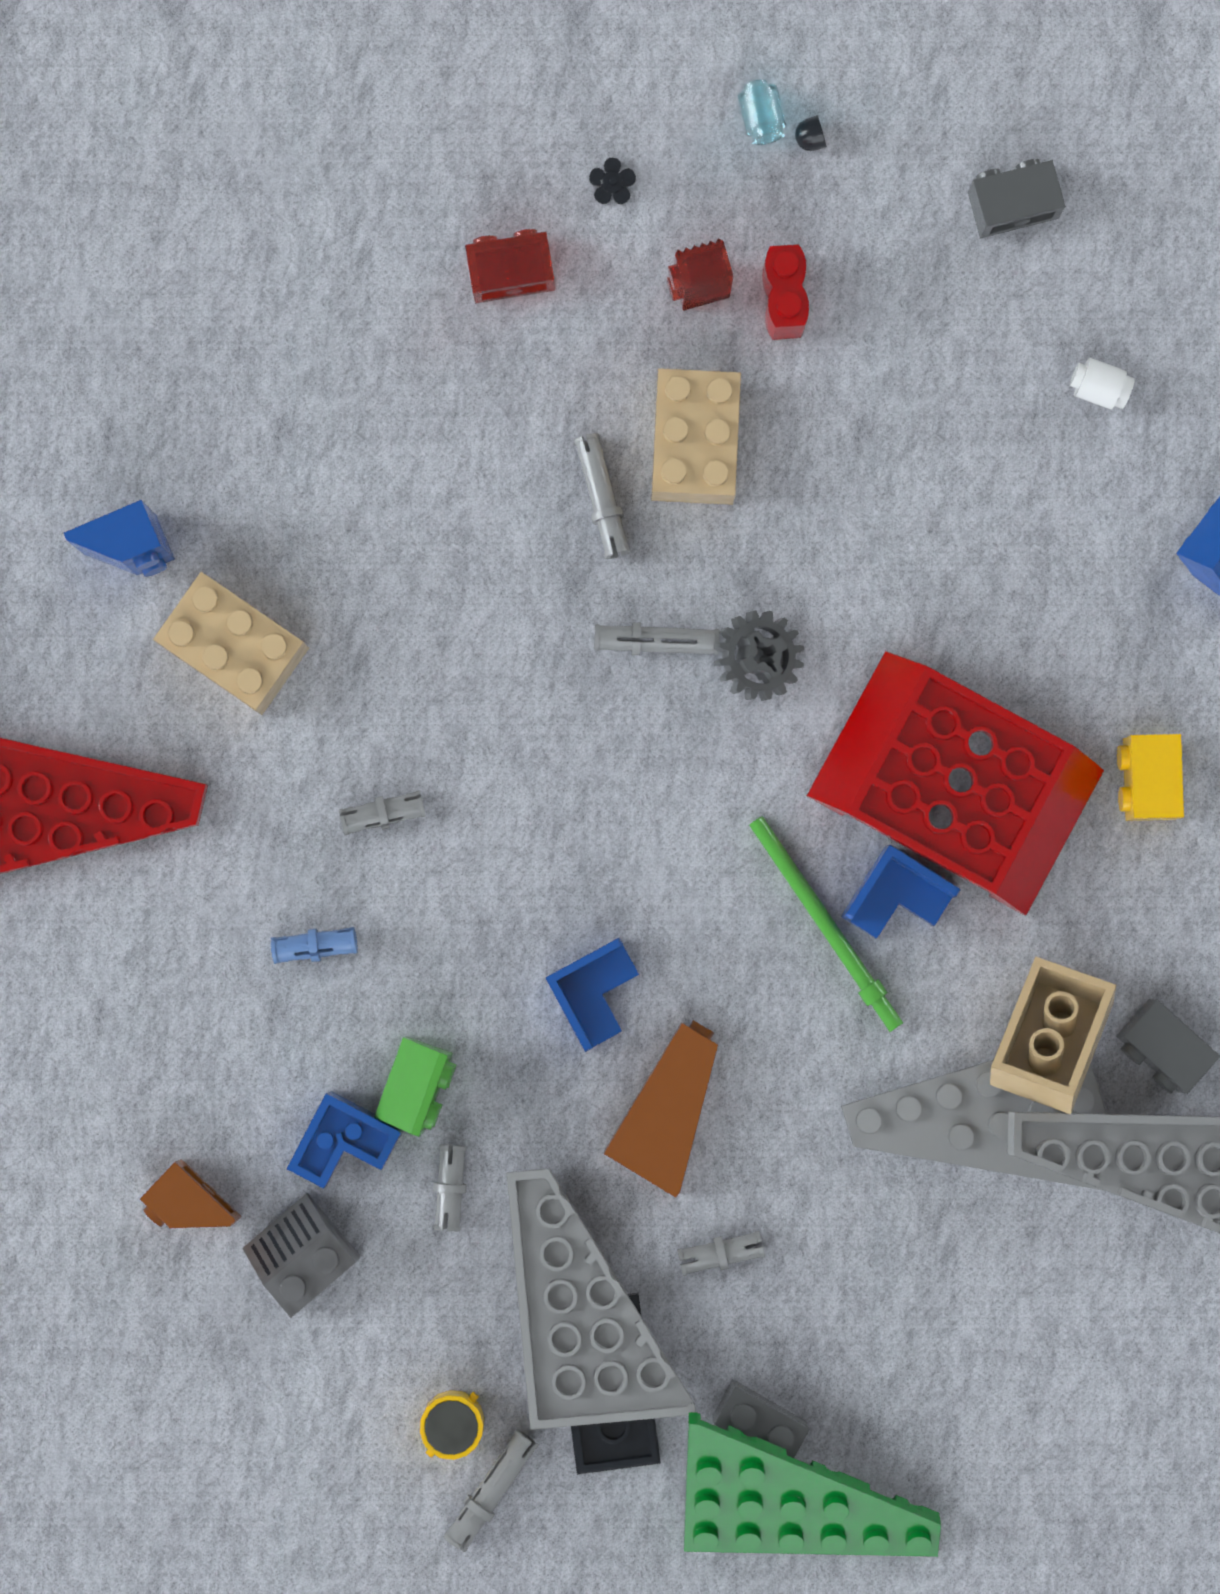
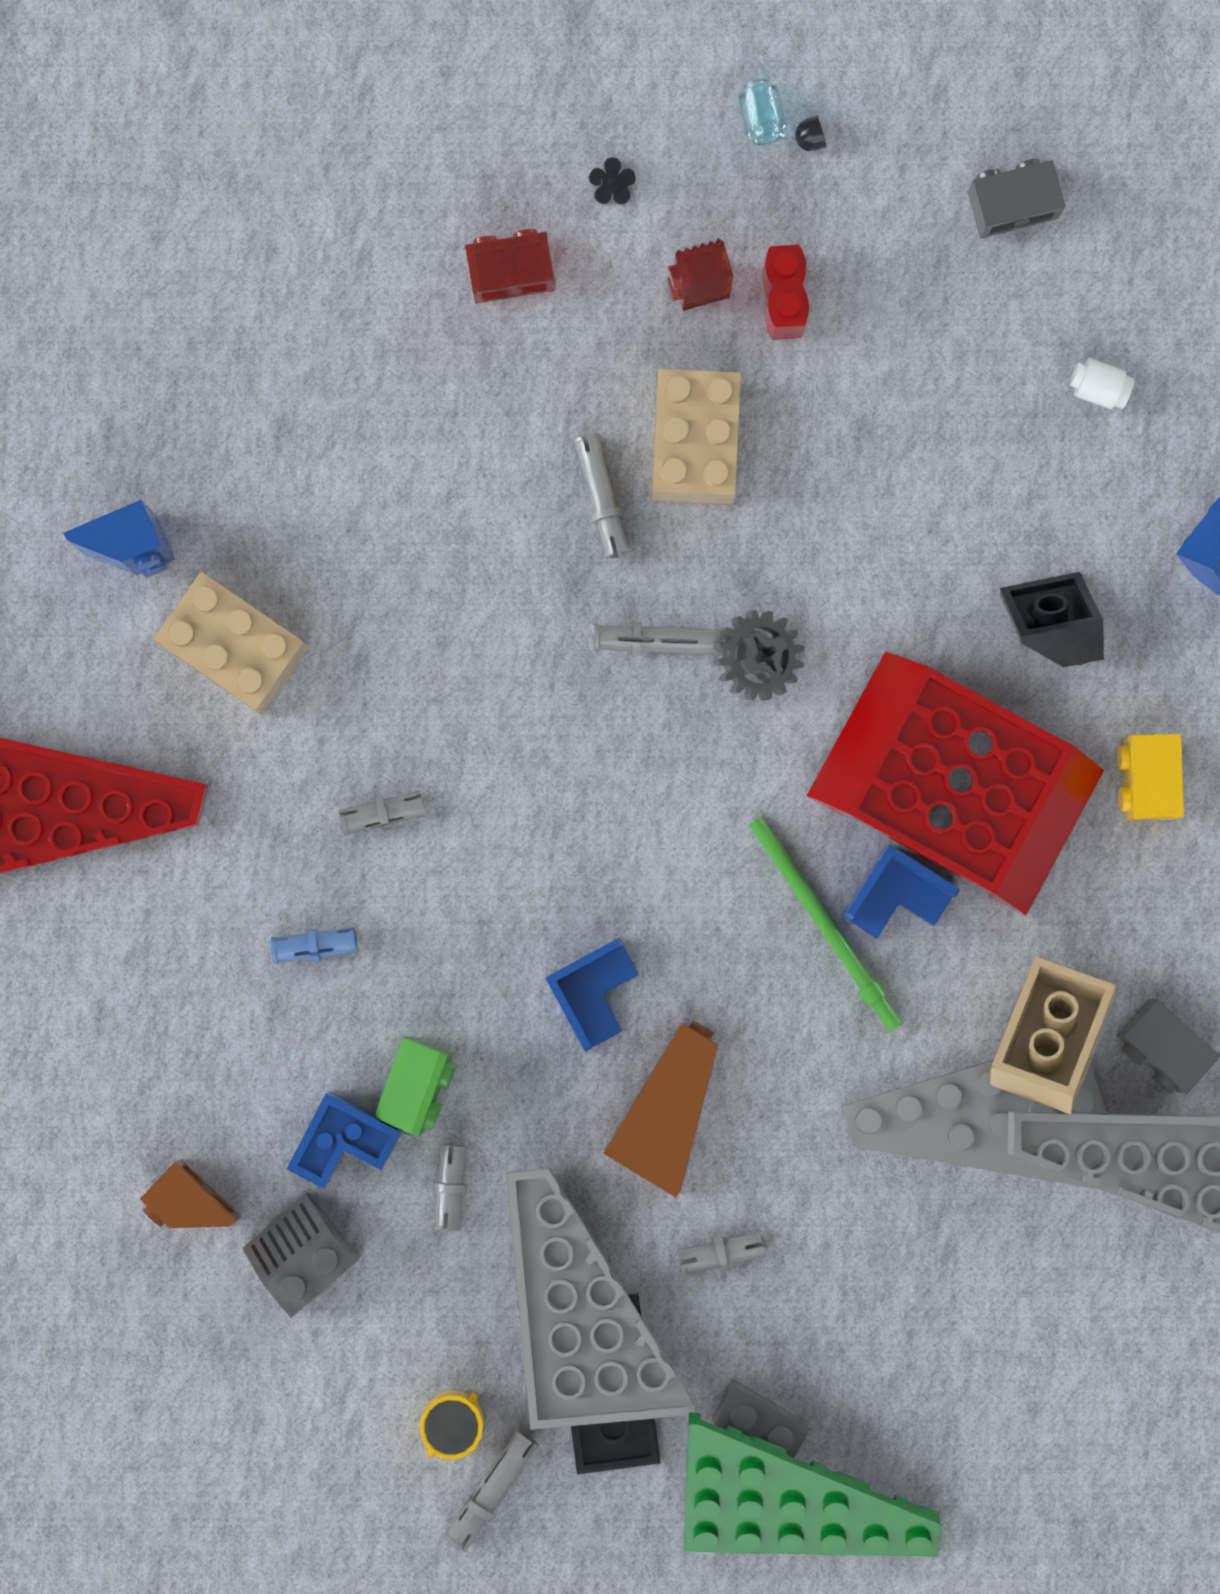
none -> black slope [1000,572,1104,668]

